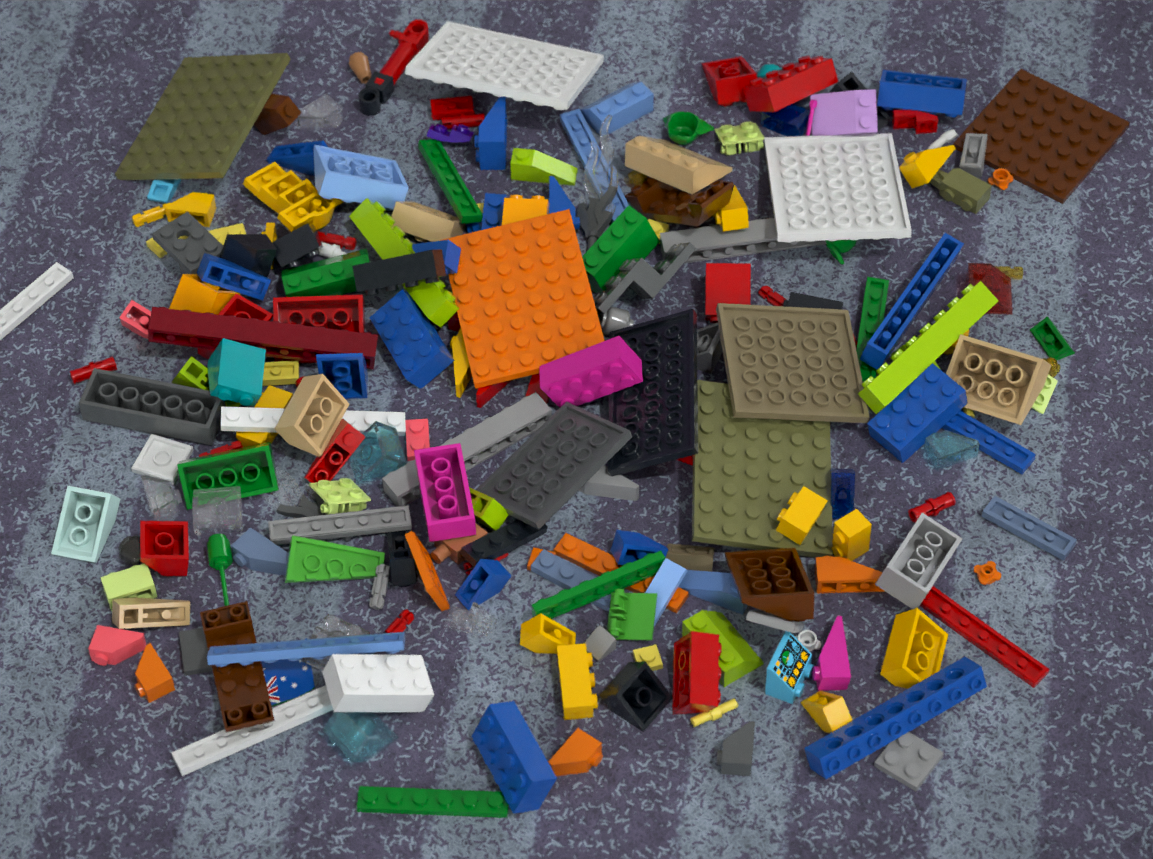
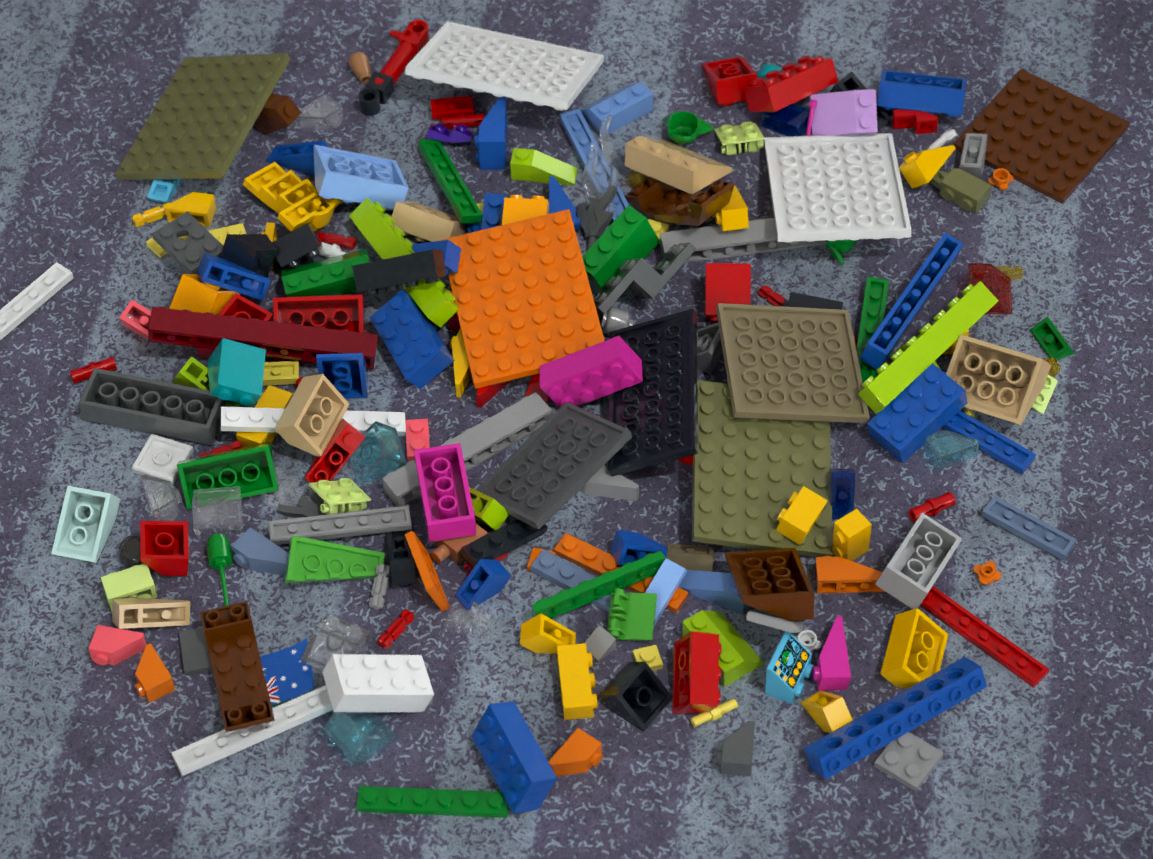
medium blue plate [207,632,405,667] -> none

